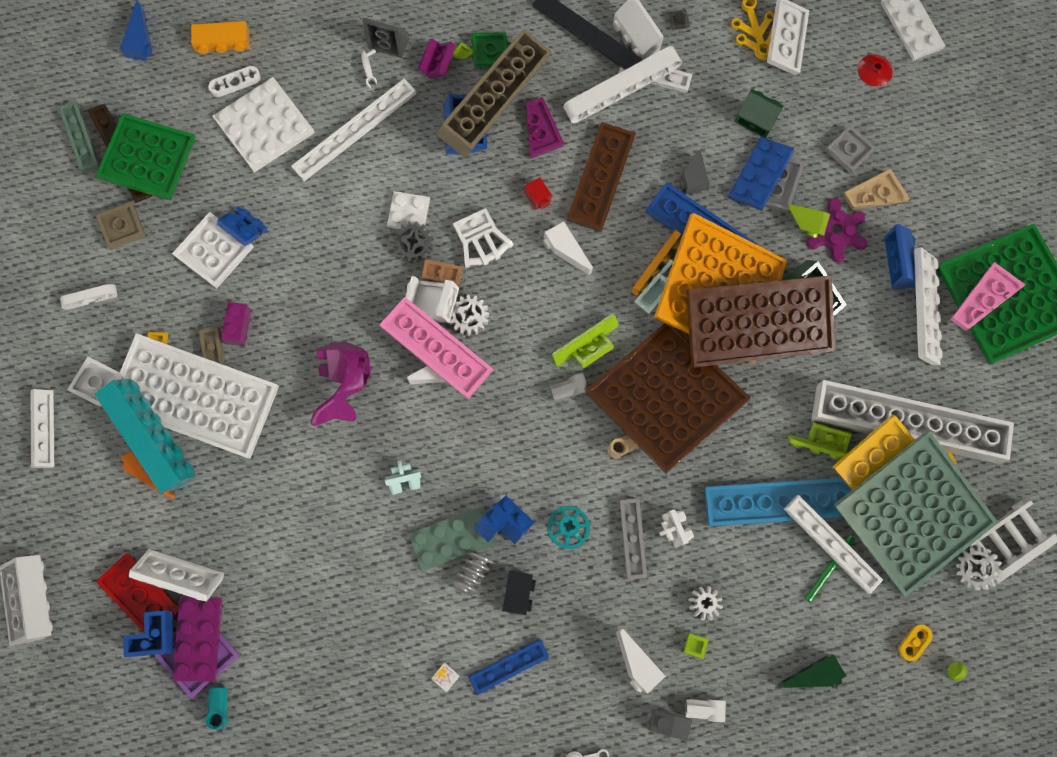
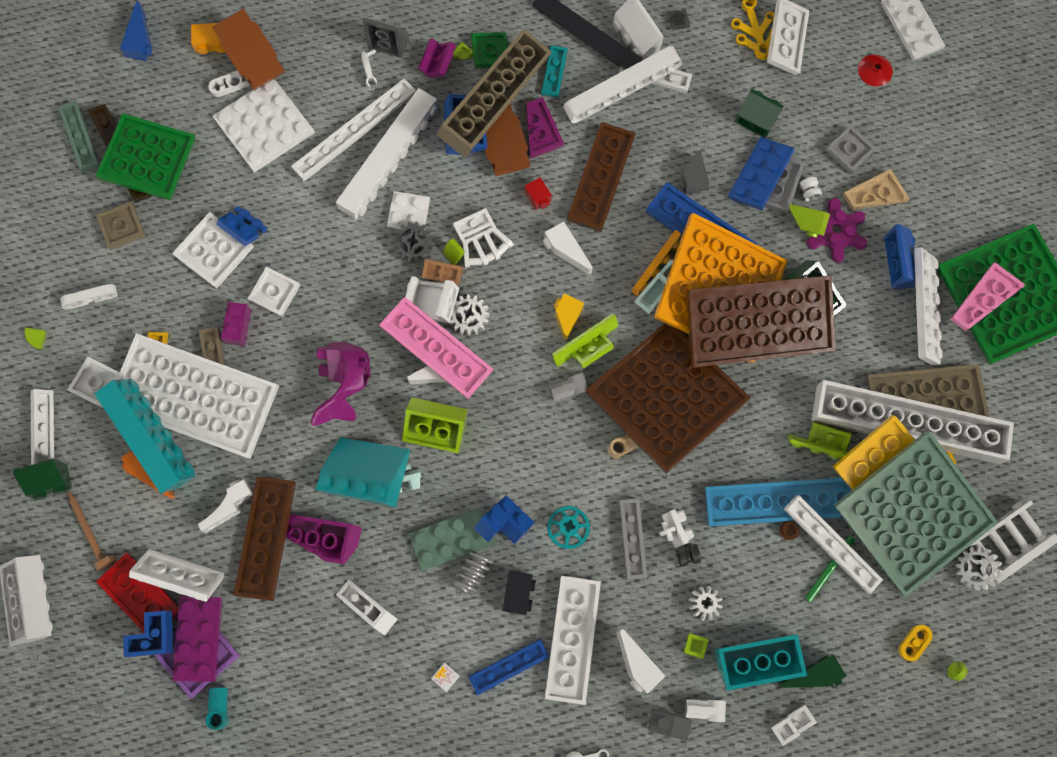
none -> dark green slope [13,459,72,500]
none -> lime tile [25,328,46,350]
none -> medium nougat piece [68,492,118,571]
none -> white slope [198,479,253,533]
none -> dark orange piece [212,8,285,91]
none -> reddish brown plate [233,477,296,601]
none -> white plate [248,267,301,317]
none -> magenta wedge [286,514,362,564]
none -> teal slope [315,437,410,508]
none -> white brick [336,88,438,220]
none -> white slope [336,579,397,635]
none -> lime slope [402,397,468,453]
none -> lime tile [442,238,465,265]
none -> dark orange piece [484,104,530,177]
none -> teal tile [541,45,568,98]
none -> white plate [545,576,601,705]
none -> yellow slope [553,293,584,340]
none -> pearl dark grey wheel [676,544,701,567]
none -> teal slope [714,634,807,691]
none -> white slope [771,704,817,746]
none -> reddish brown plate [779,521,799,540]
none -> white wheel [799,177,823,201]
none -> dark tan wing [865,364,989,417]

